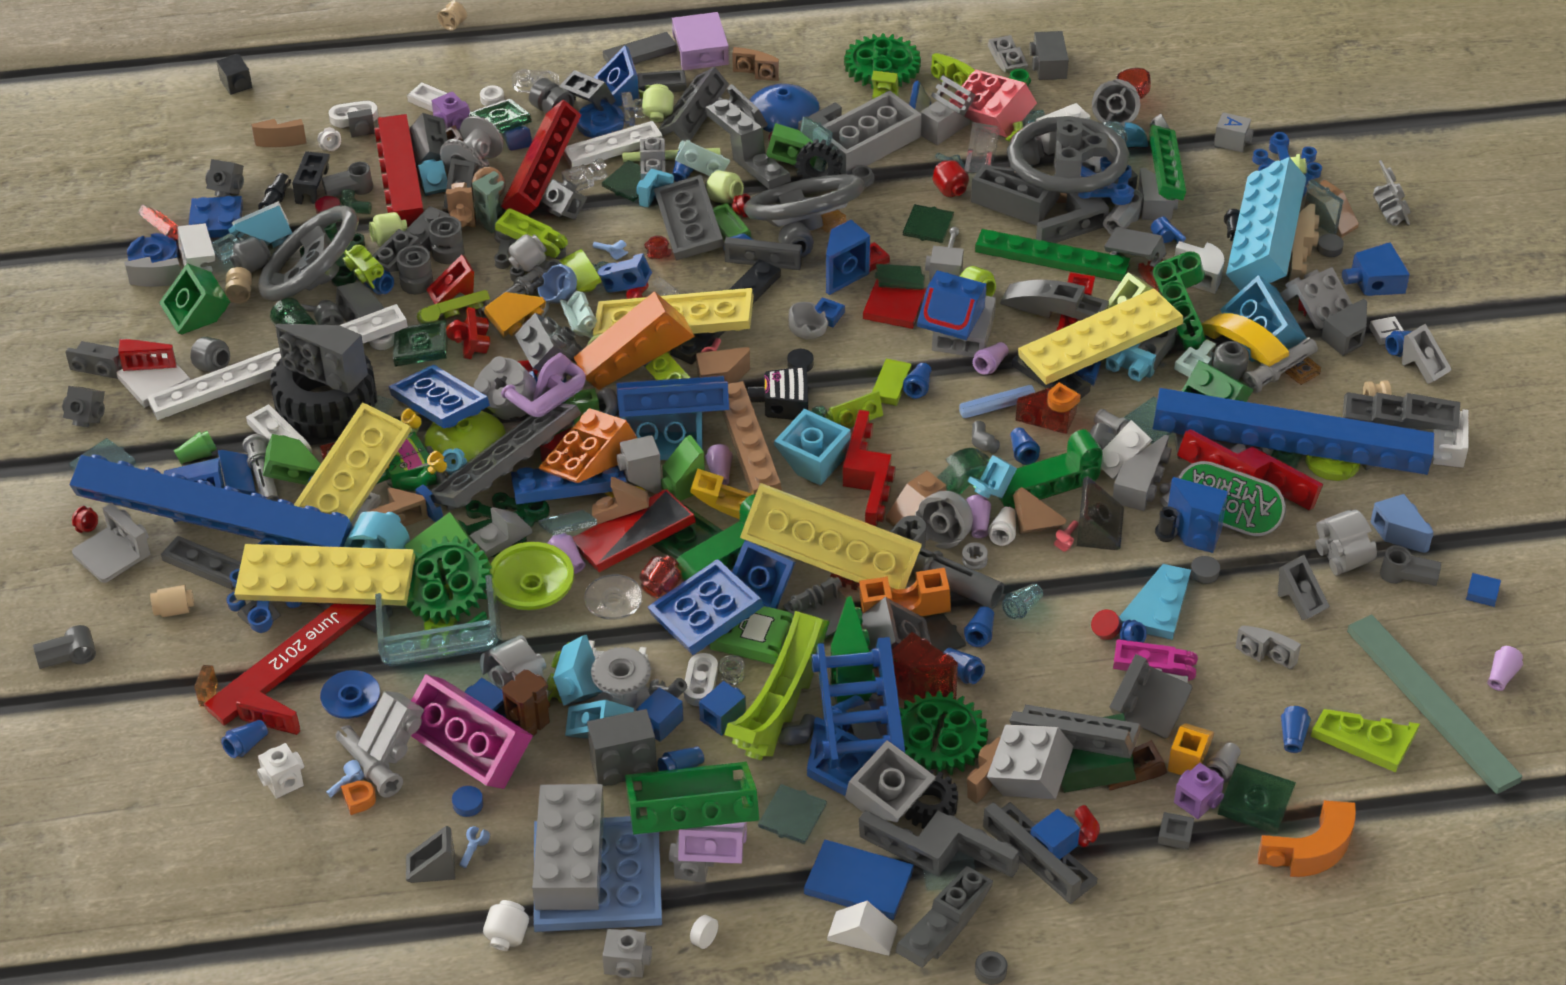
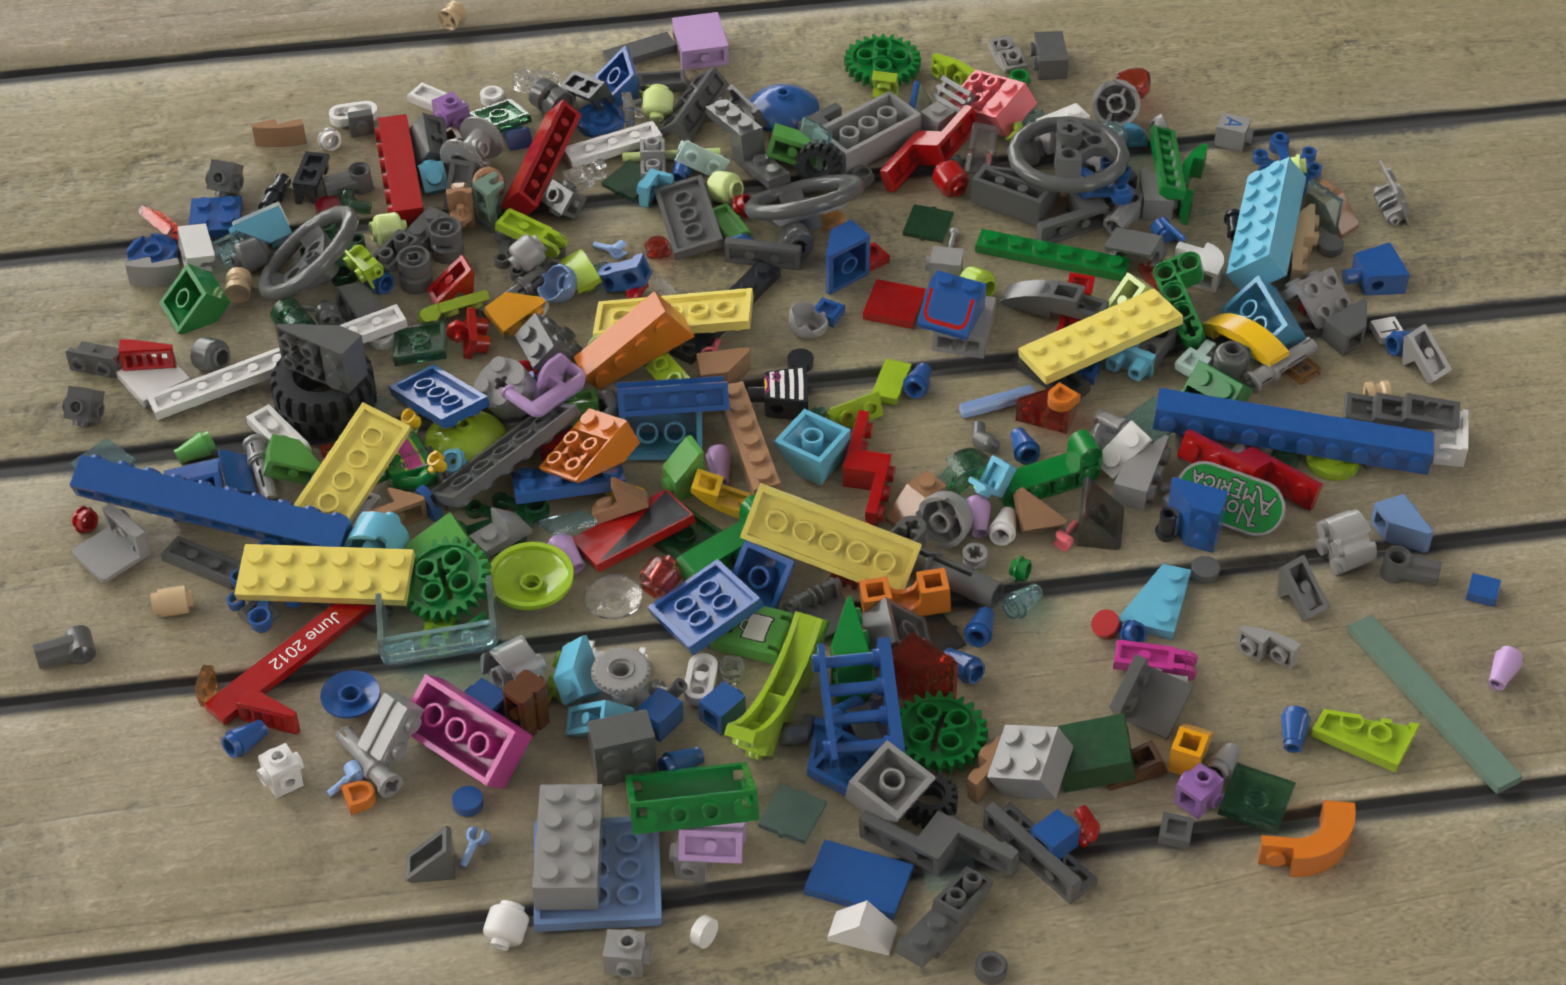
black brick [216,53,252,95] -> none
light aqua hinge [560,291,597,338] -> none
light grey slope [617,435,661,494] -> none
medium nougat slope [732,47,779,81] -> none
clear green piece [875,264,925,289] -> none
lavender cone [973,342,1009,374] -> none
dark grey fence [1009,704,1141,758] -> none
none -> red bracket [880,105,980,192]
none -> green plate [1009,555,1032,583]
none -> green slope [1176,143,1208,225]

